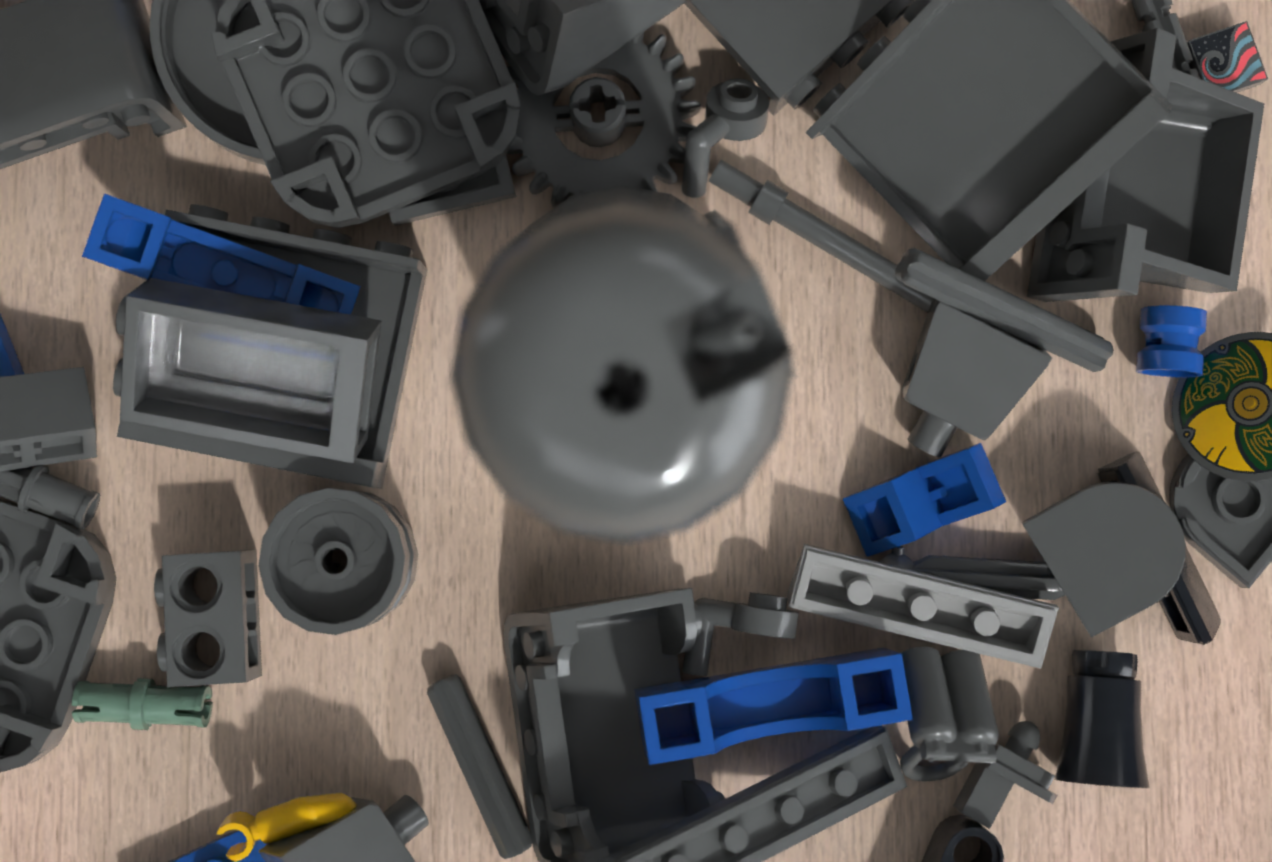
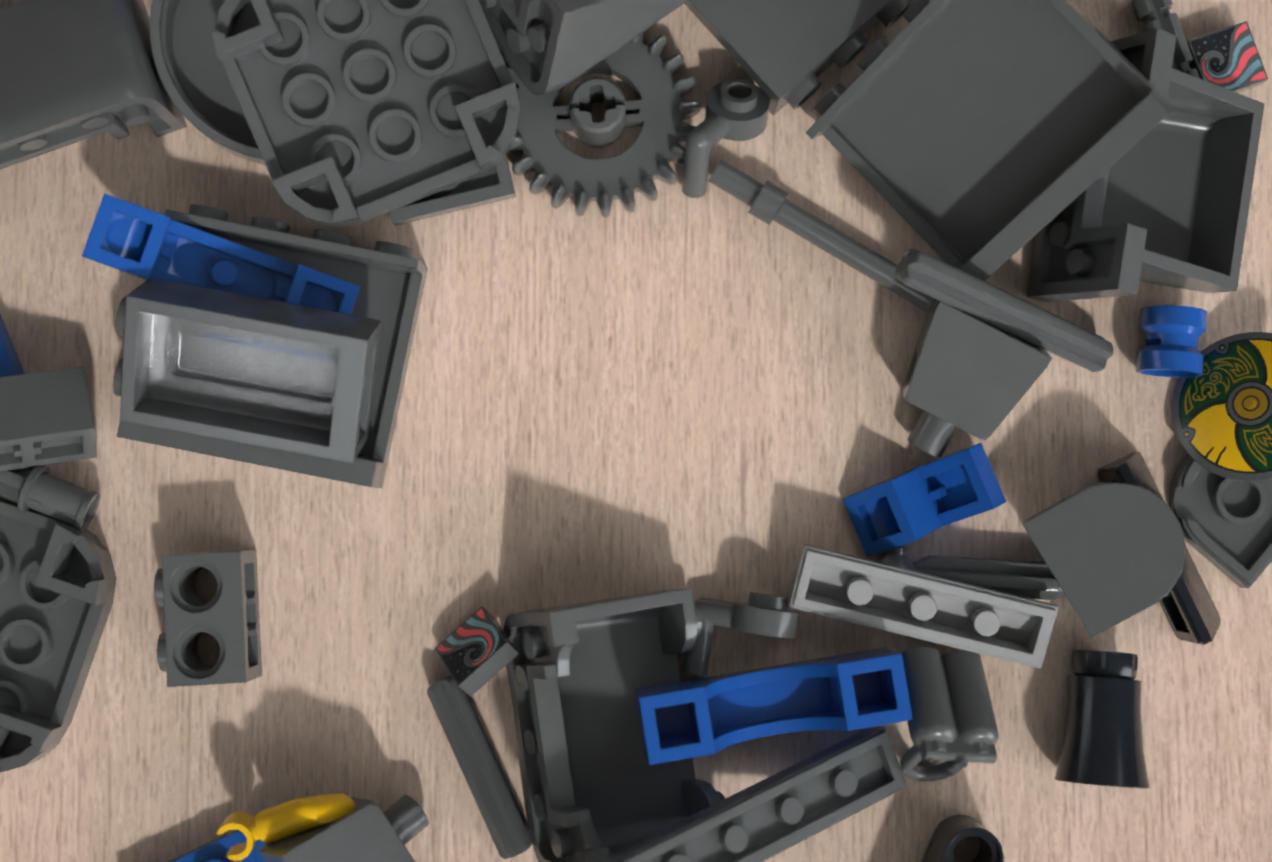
sand green pin [72,678,213,730] -> none
dark grey wheel [258,488,418,635] -> none
dark grey piece [450,185,796,543] -> none
dark grey piece [953,721,1058,829] -> none
none -> tile [435,606,519,697]

